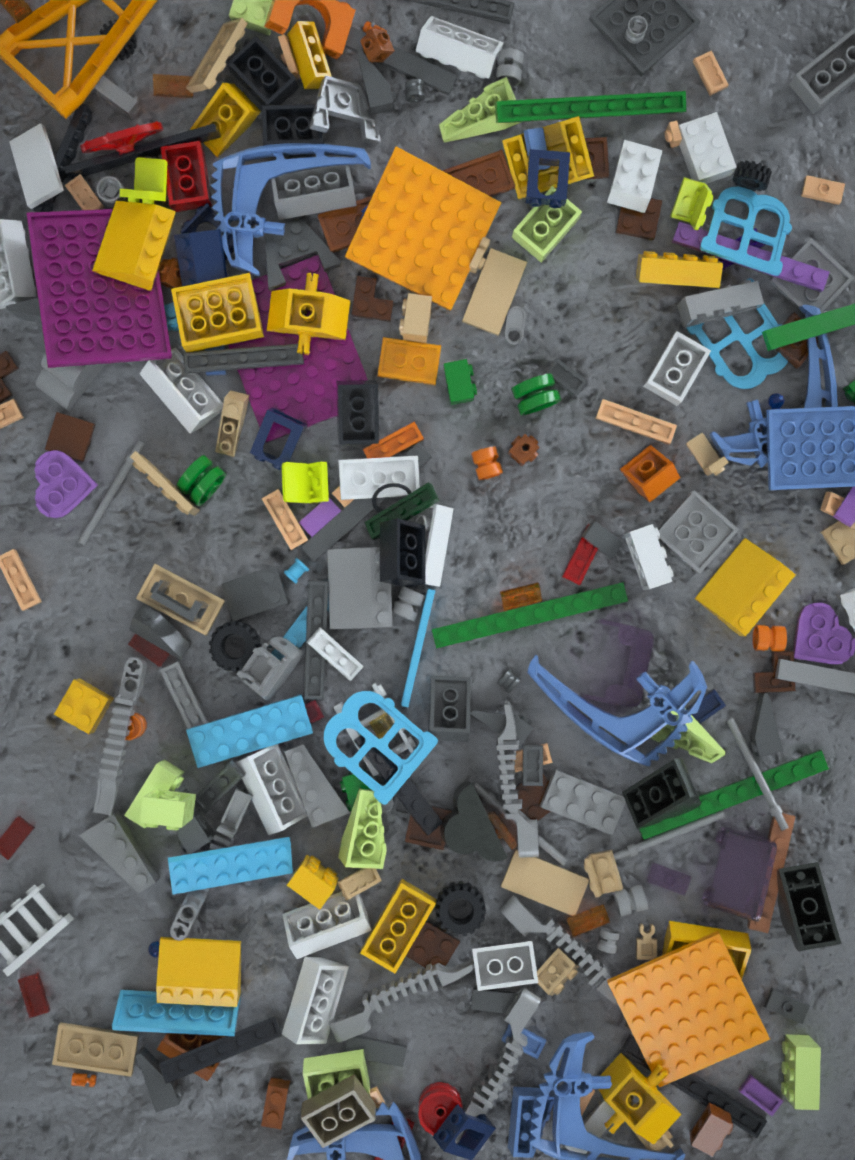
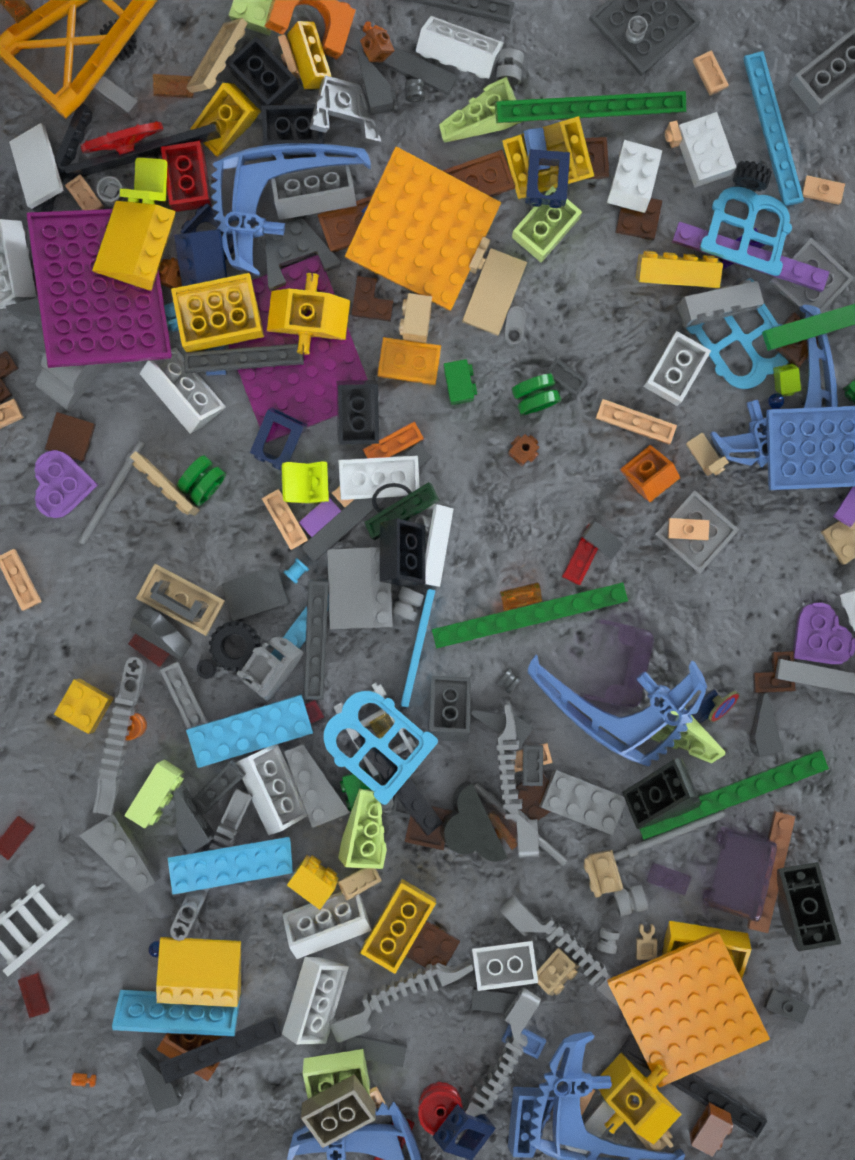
tan plate [52,1022,139,1077] -> none
yellowish green brick [139,789,196,830] -> none
tan slope [215,390,250,457] -> none
dark orange brick [261,1077,290,1130] -> none
white tile [307,627,364,681] -> none
black tyre [435,881,486,937] -> none
orange wheel [471,446,503,480] -> none
tan tile [501,849,590,917] -> none
clear orange plate [566,904,610,937] -> none
white brick [624,524,673,590] -> none
neon yellow bracket [670,177,713,231] -> none
yellow slope [694,538,796,636] -> none
light grey bar [727,718,789,831] -> none
medium lavender tile [739,1074,784,1116] -> none
orange wheel [753,625,787,652] -> none
yellowish green brick [781,1034,821,1110] -> none
light nougat plate [820,492,844,516] -> none
none -> black plate [197,659,217,679]
none -> light nougat plate [668,518,709,541]
none -> piece [708,691,739,722]
none -> medium azure tile [743,51,804,207]
none -> lime brick [773,364,801,396]

